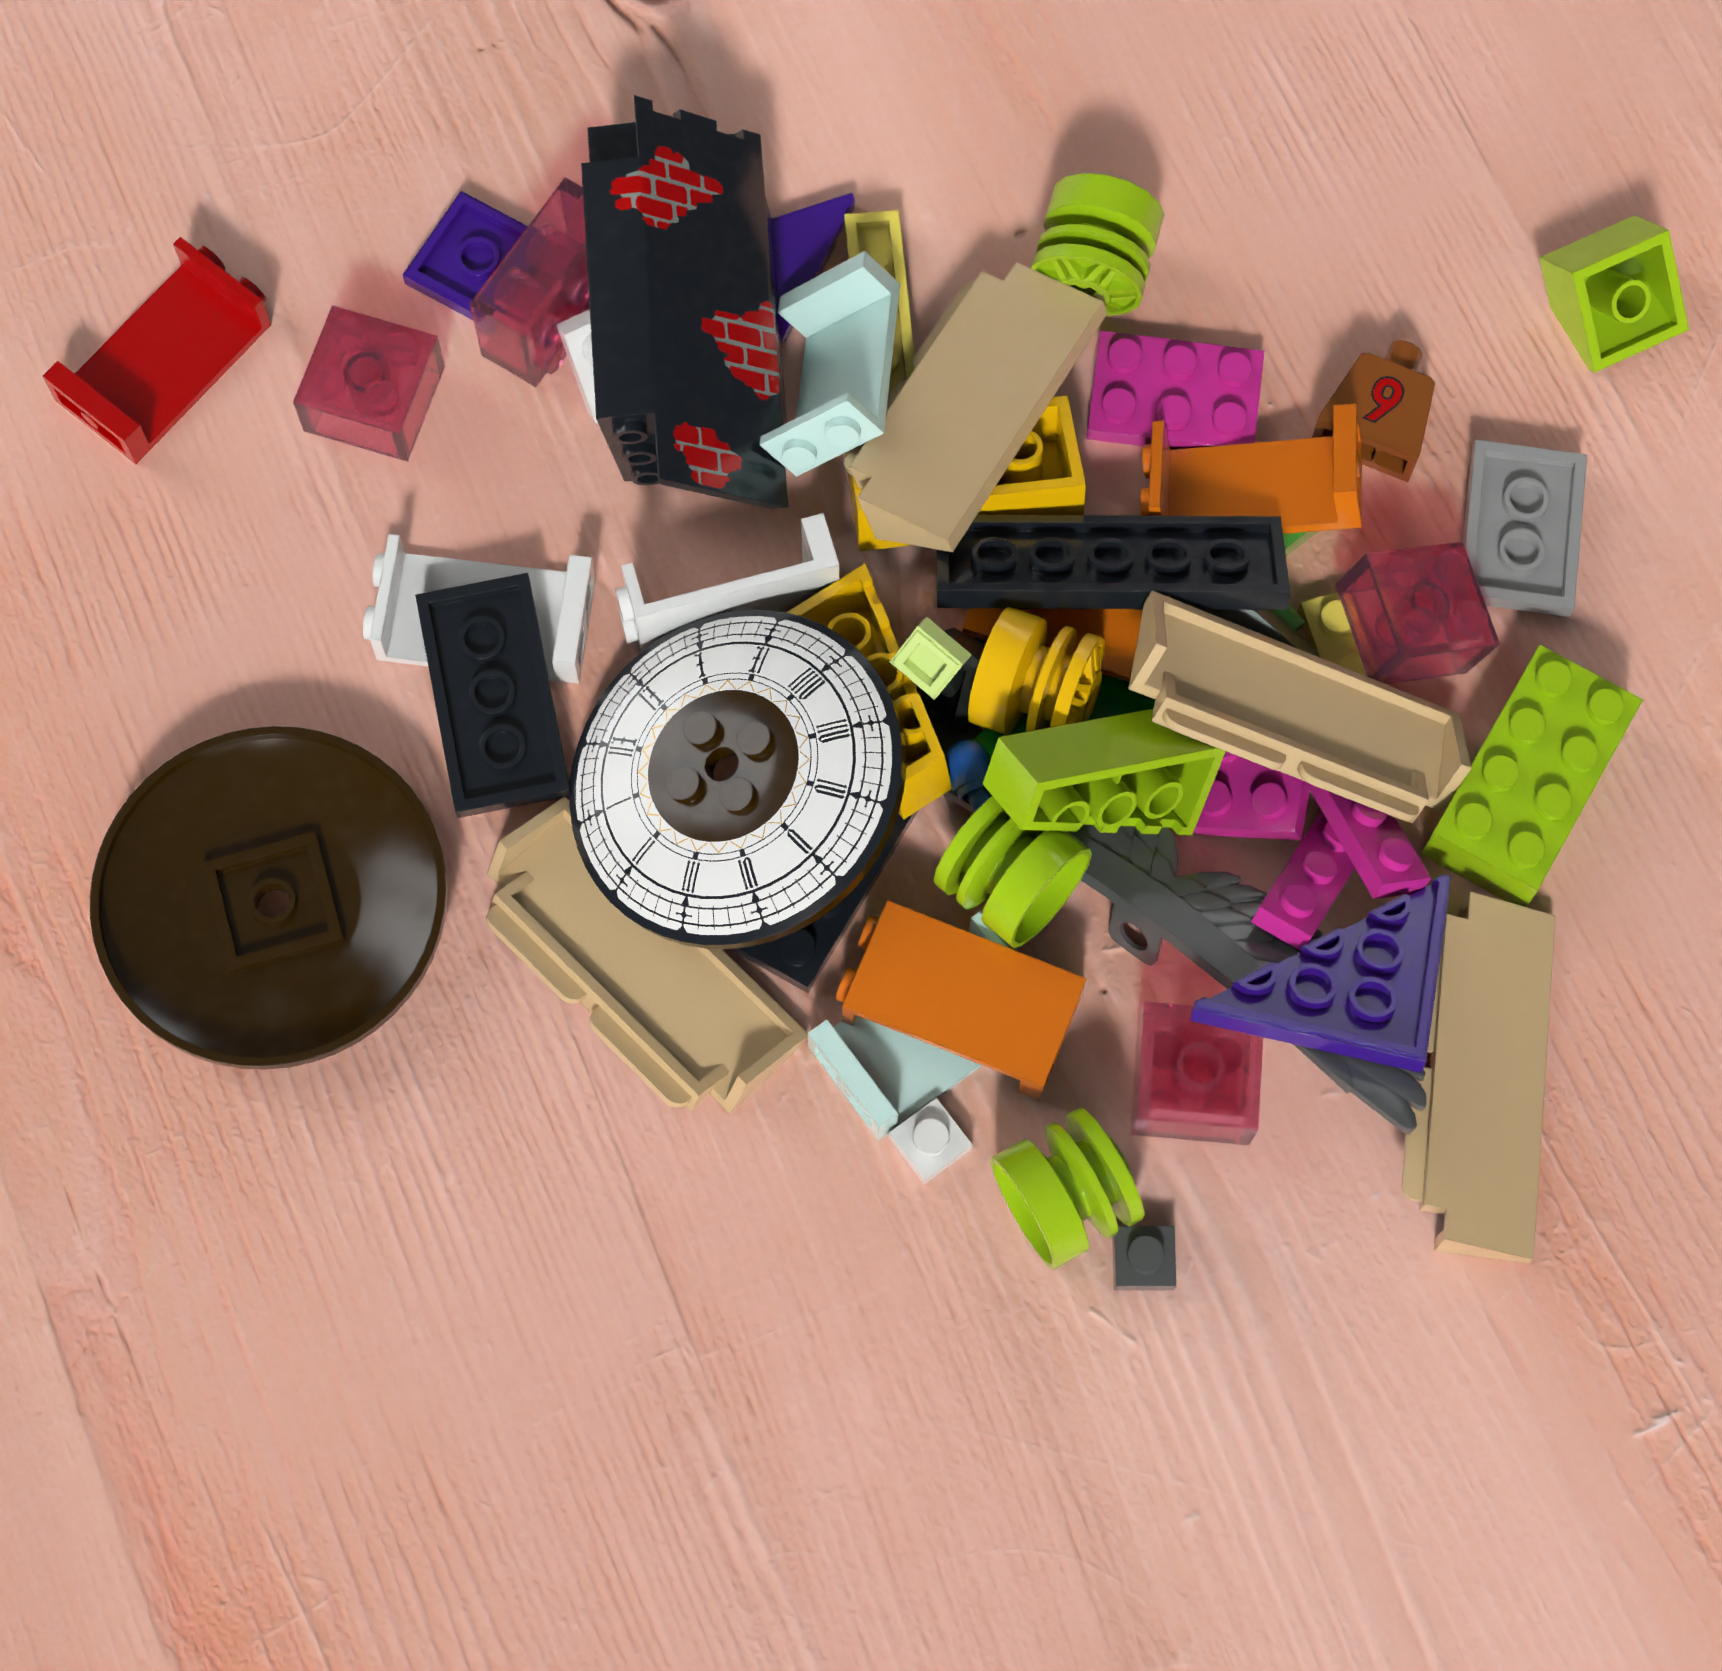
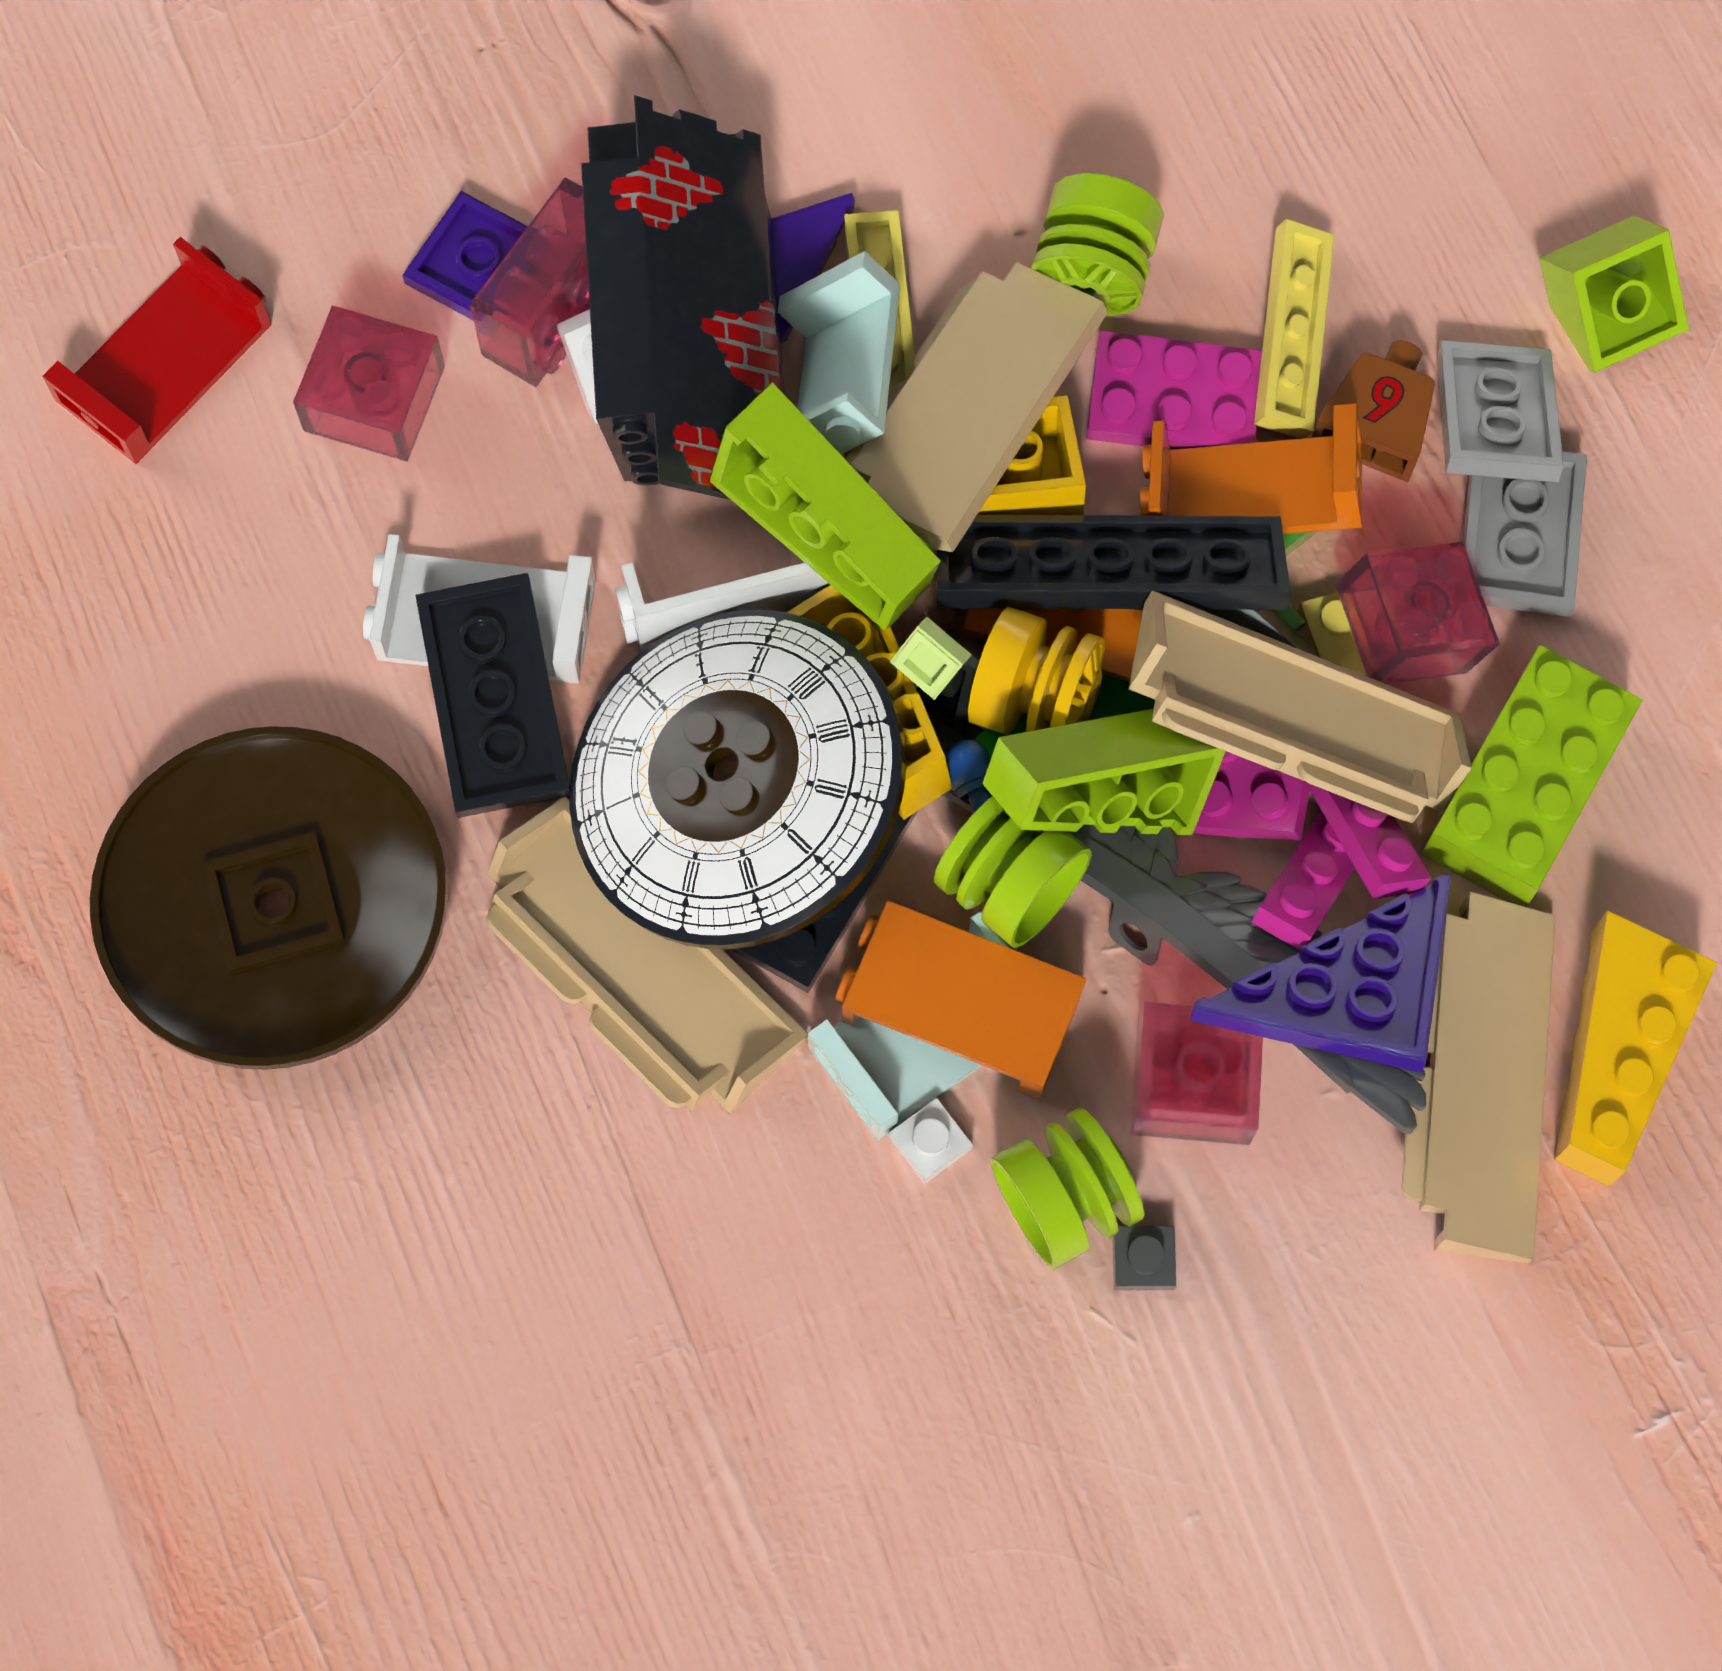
none -> lime wedge [710,382,941,631]
none -> light yellow plate [1254,219,1335,439]
none -> light grey plate [1437,340,1564,482]
none -> yellow wedge [1554,910,1718,1186]

